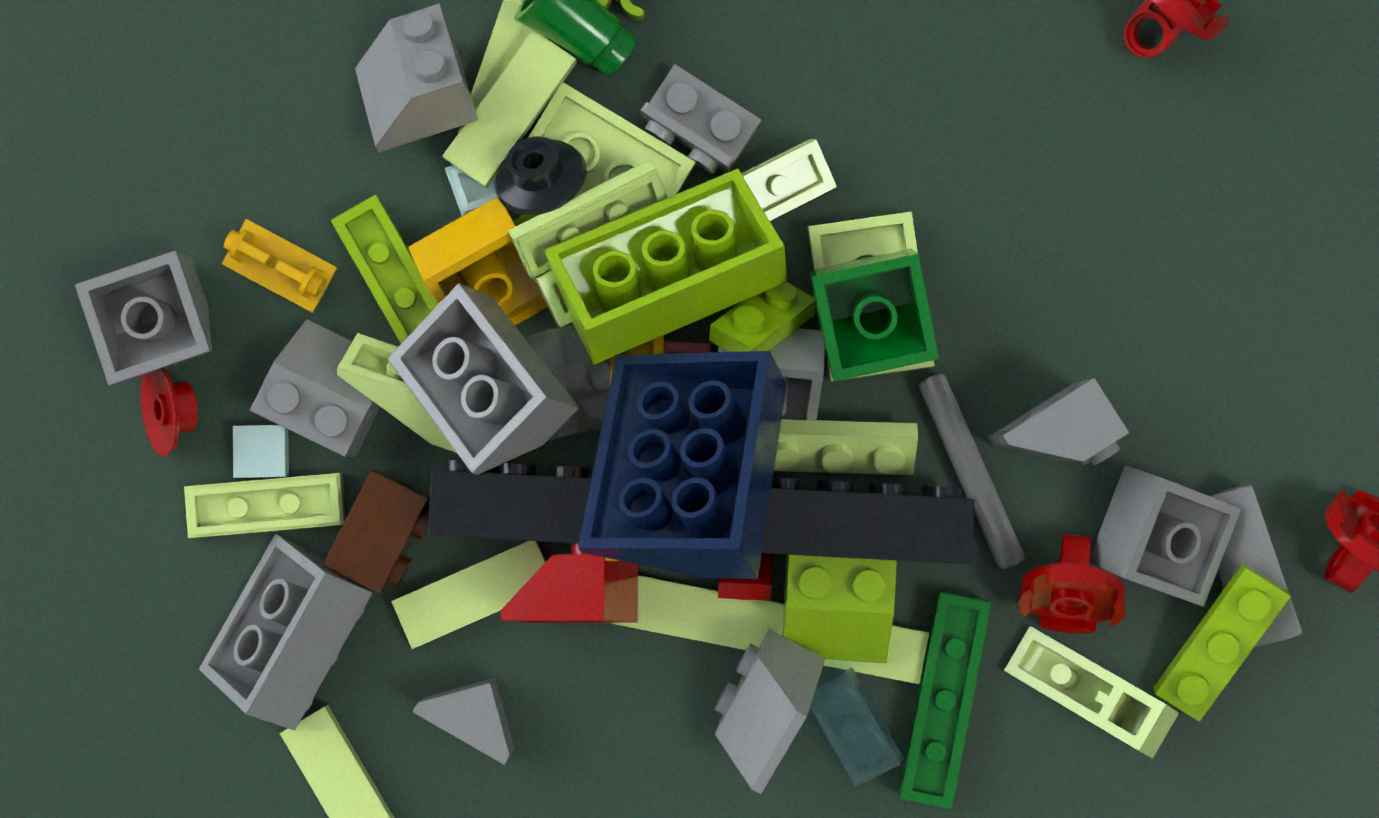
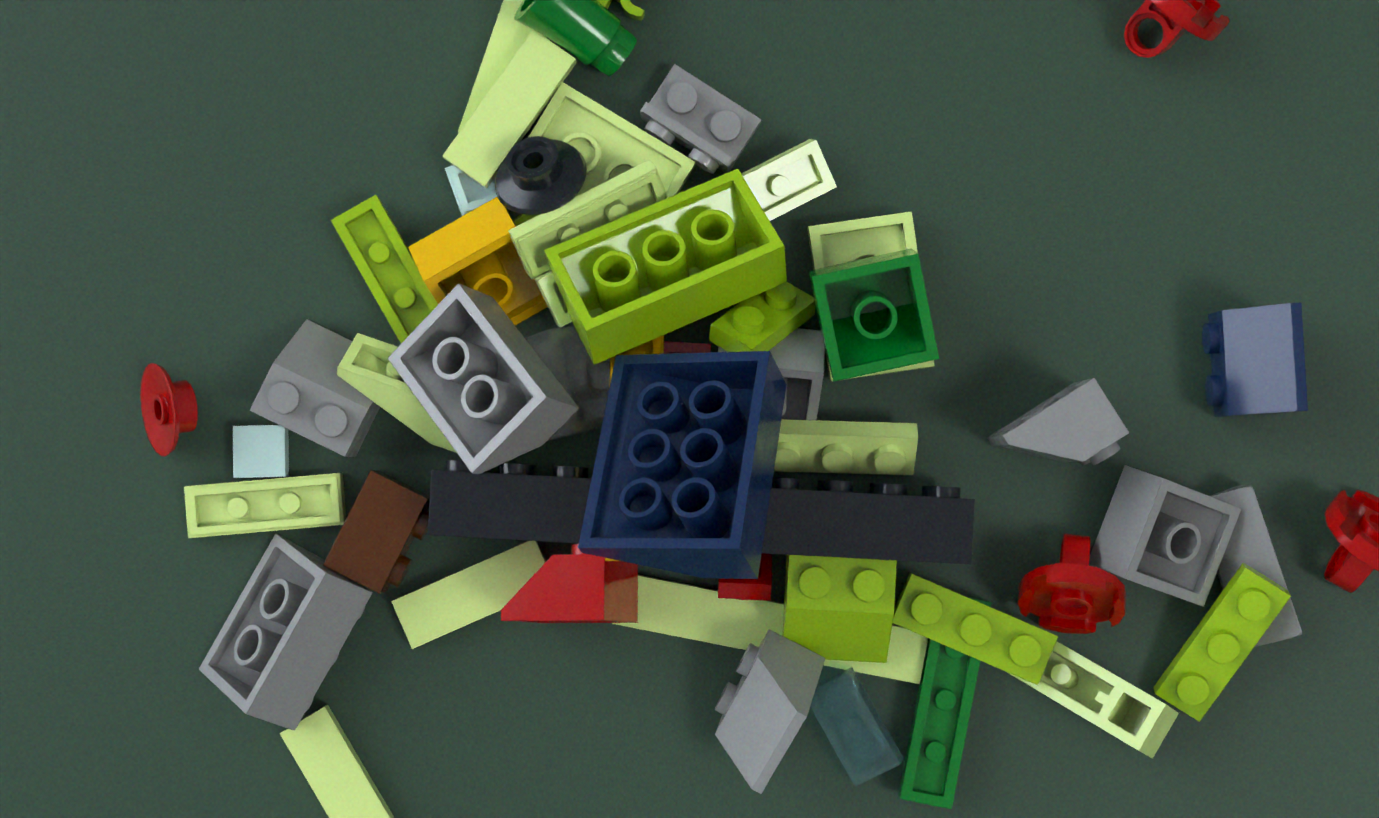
light grey slope [75,250,212,386] -> none
yellow hinge [222,219,337,313] -> none
light grey slope [355,3,478,153] -> none
light grey slope [413,678,514,765] -> none
light grey axle [918,373,1025,569] -> none
none -> lime plate [893,573,1058,685]
none -> slope [1202,302,1308,417]

